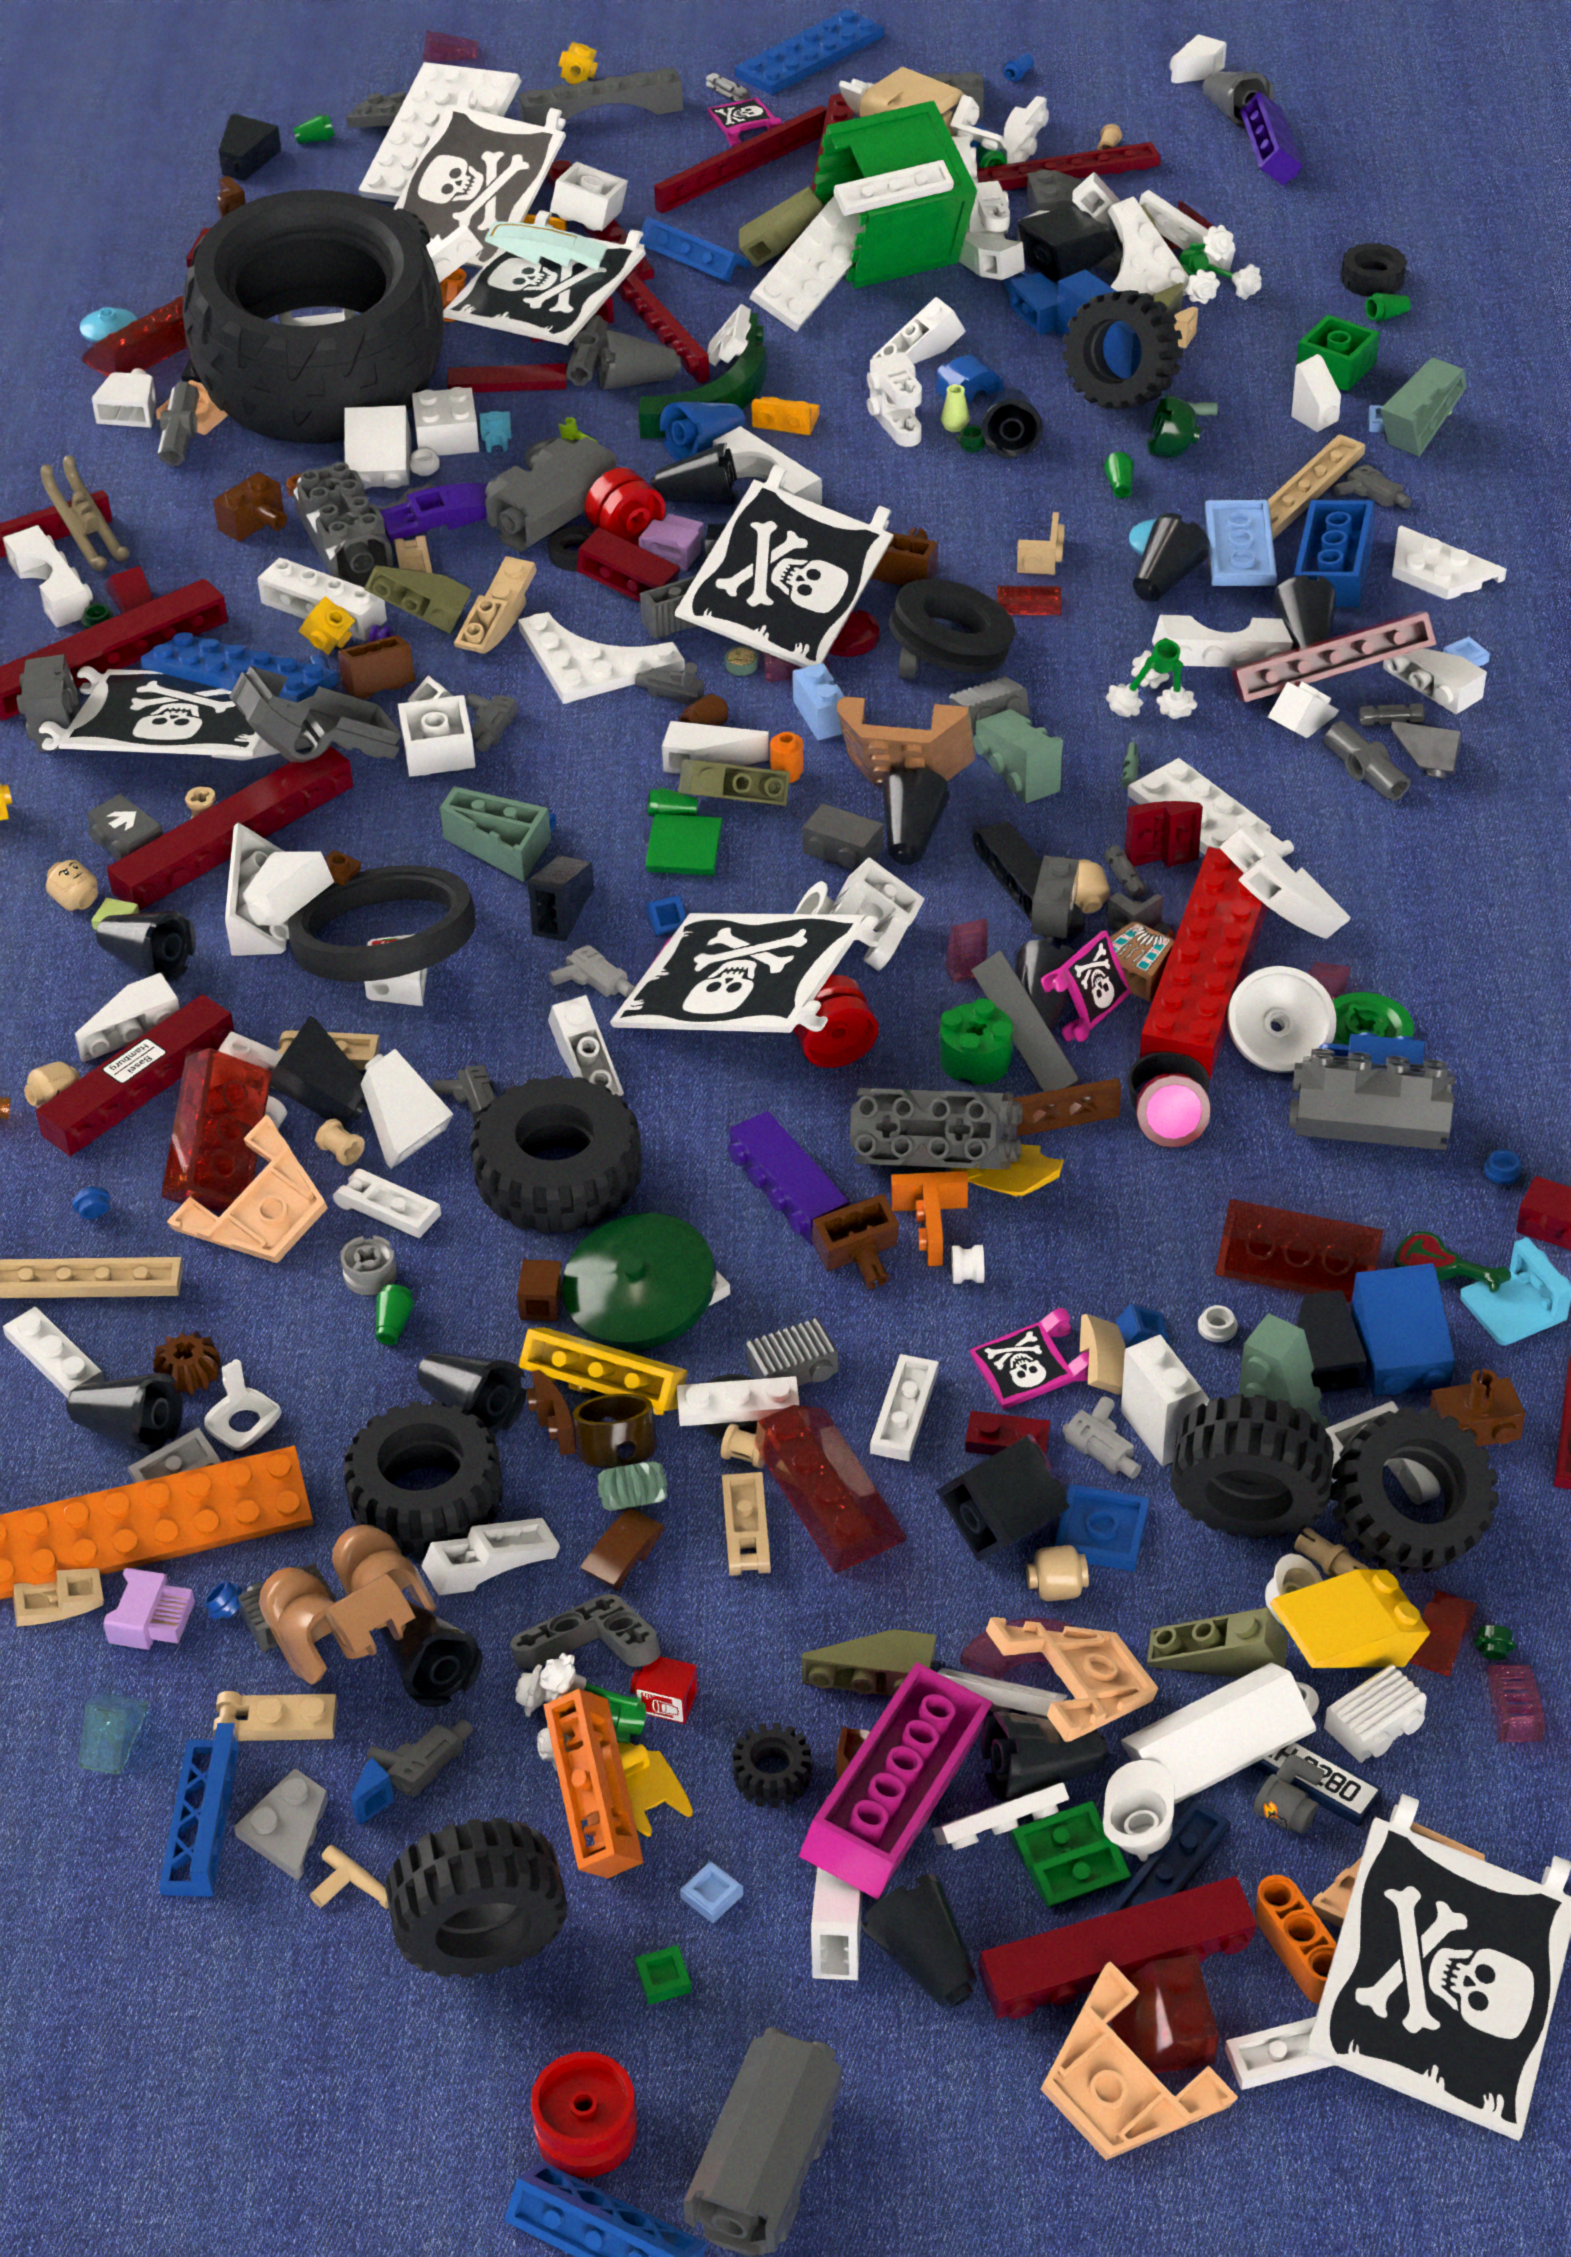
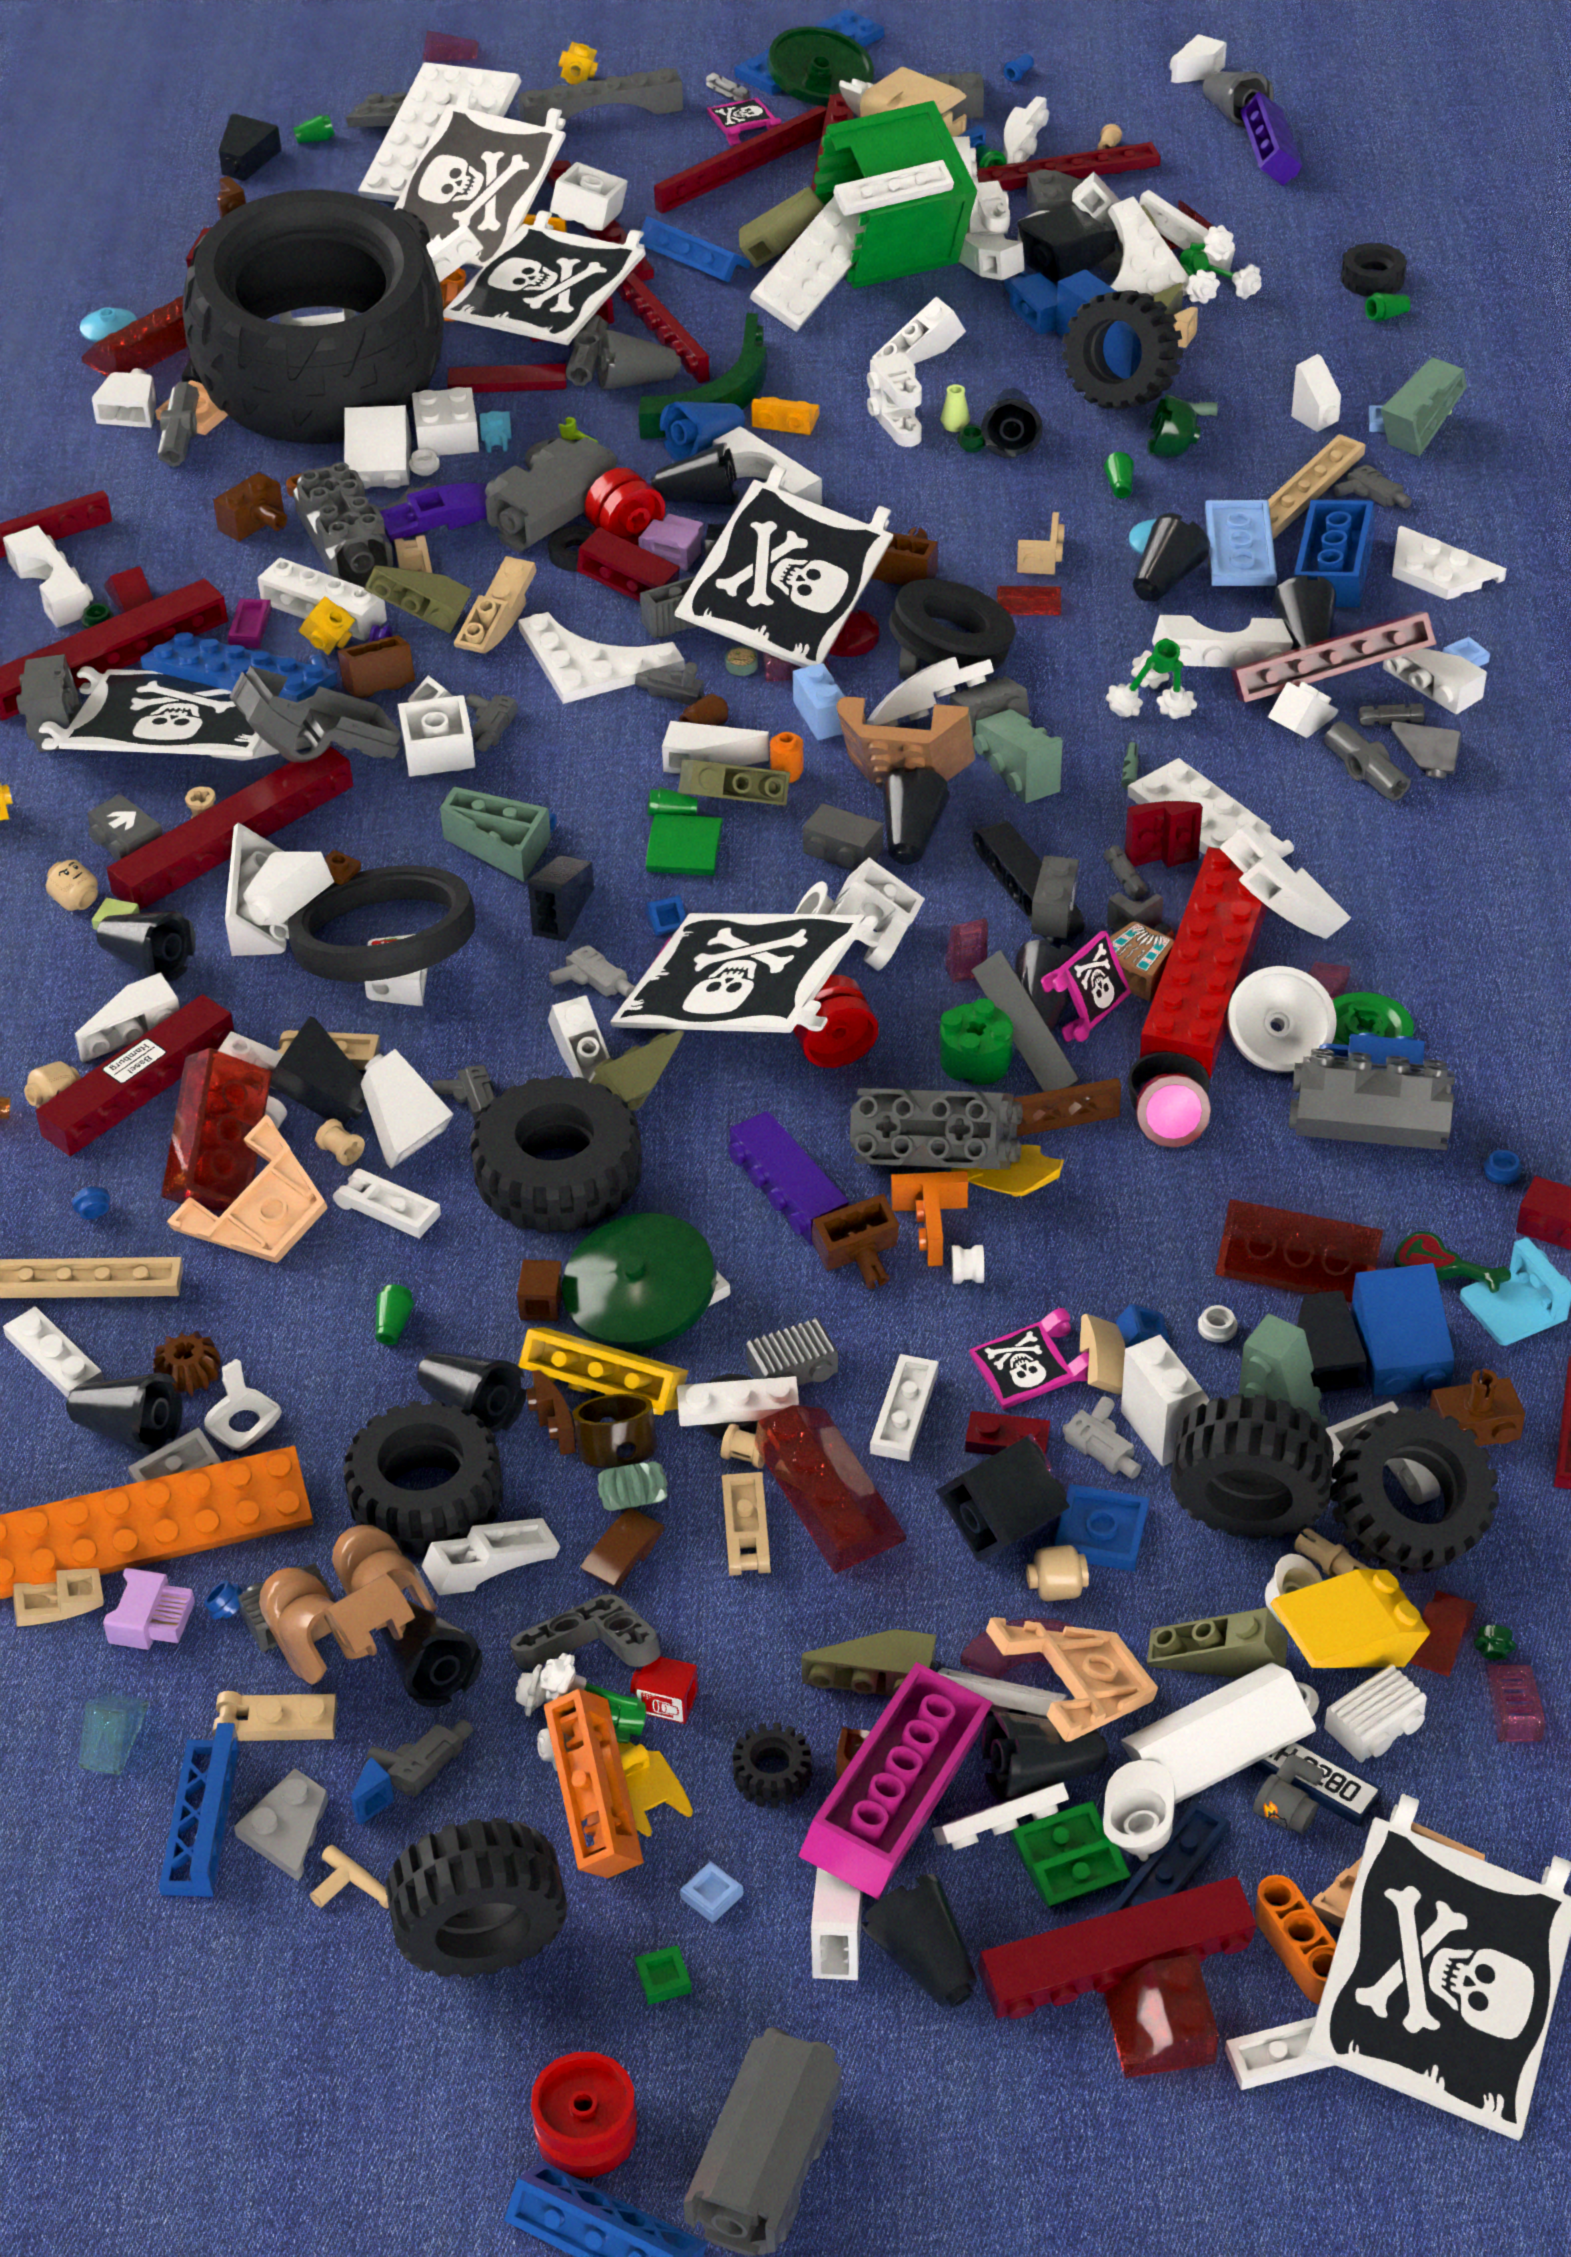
dark tan piece [40,455,130,572] -> none
light grey wheel [341,1235,397,1295] -> none
light aqua slope [484,221,608,270] -> none
white plate [707,304,751,366] -> none
blue cylinder [935,353,1004,403] -> none
white bracket [950,94,1008,151] -> none
light nougat wing [1040,1961,1238,2160] -> none
tan head [1075,859,1110,913] -> none
green brick [1296,314,1380,391] -> none
none -> magenta tile [227,599,272,648]
none -> olive slope [590,1029,684,1112]
none -> dark green dish [767,26,874,107]
none -> white slope [867,657,994,727]

